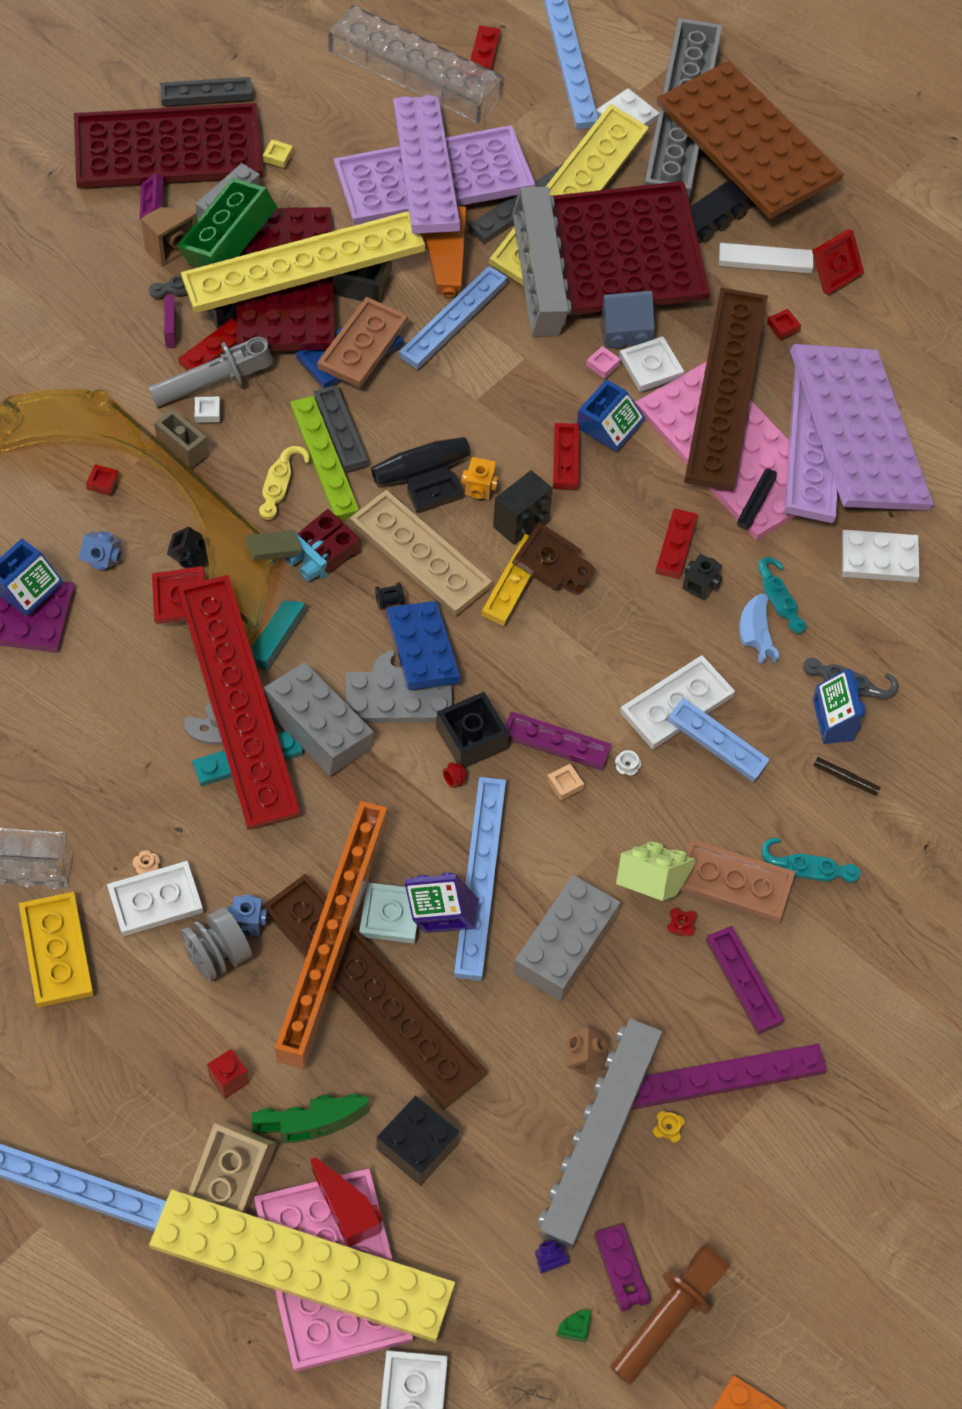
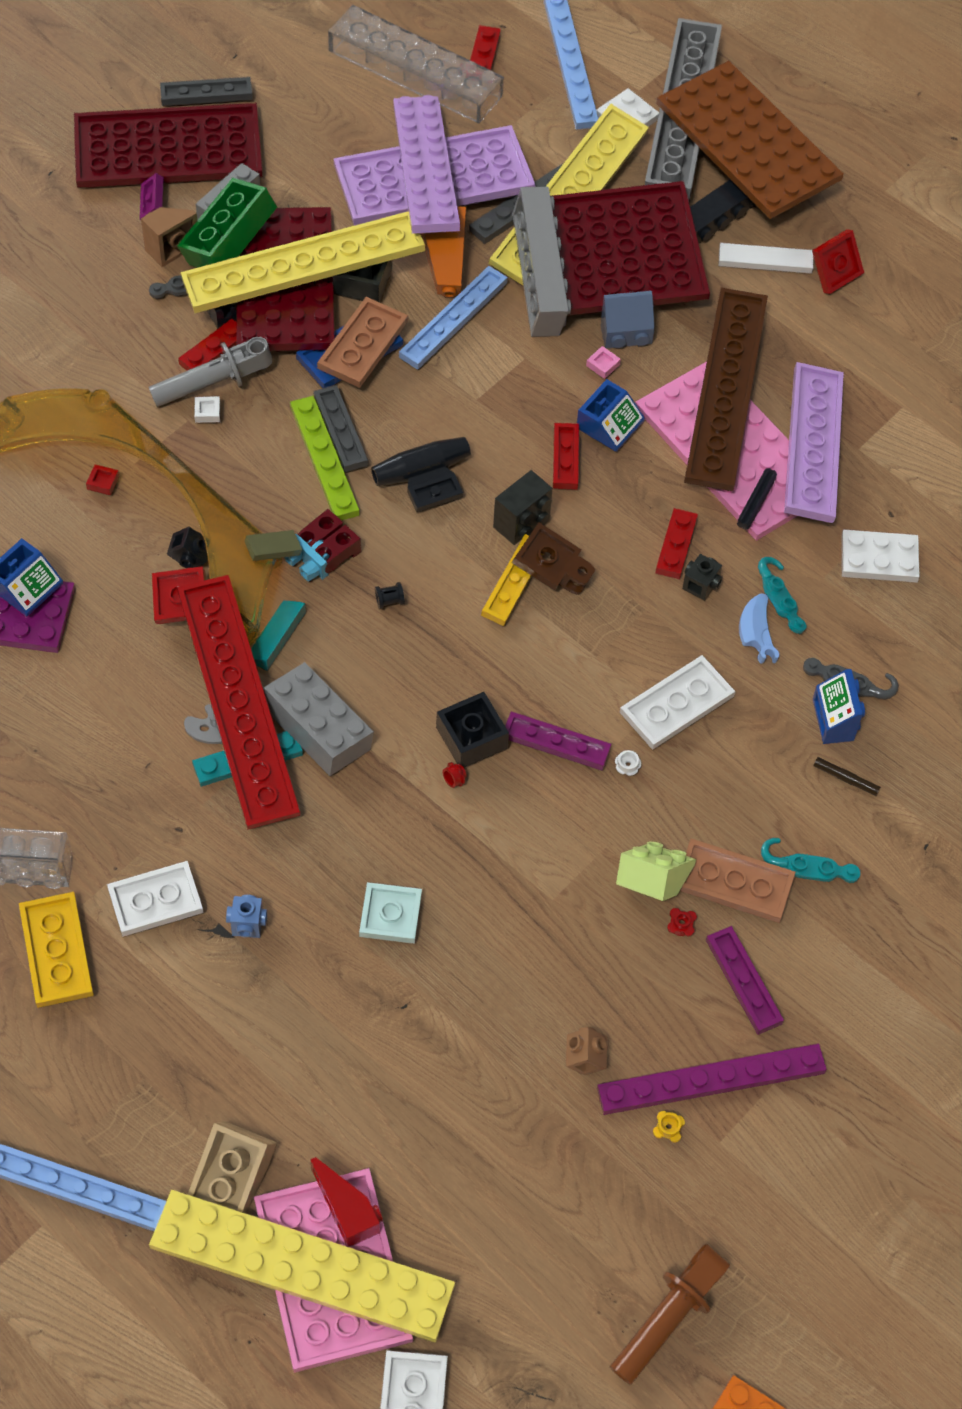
medium blue brick [79,531,122,570] -> none
light nougat plate [133,850,160,875] -> none
dark tan brick [154,409,209,469] -> none
magenta tile [164,295,176,348] -> none
light grey wheel [180,907,252,982] -> none
red brick [207,1049,249,1099] -> none
green slope [251,1094,369,1144] -> none
light yellow piece [259,446,310,520] -> none
reddish brown plate [262,874,487,1110] -> none
light yellow plate [263,140,293,168] -> none
orange brick [275,801,388,1069] -> none
light grey plate [346,650,452,723] -> none
tan plate [349,490,492,616] -> none
black brick [377,1095,460,1186] -> none
blue plate [386,601,460,690] -> none
slope [405,872,479,933] -> none
light blue plate [454,777,506,981] -> none
light orange brick [461,457,499,500] -> none
light grey brick [513,875,621,1002] -> none
dark purple plate [535,1240,569,1274] -> none
light grey brick [536,1018,662,1251] -> none
light nougat plate [547,764,584,800] -> none
green tile [556,1310,592,1343] -> none
magenta plate [594,1224,650,1312] -> none
white plate [619,336,684,392] -> none
light blue plate [666,697,770,782] -> none
red plate [767,309,801,340] -> none
lavender plate [790,344,934,510] -> none

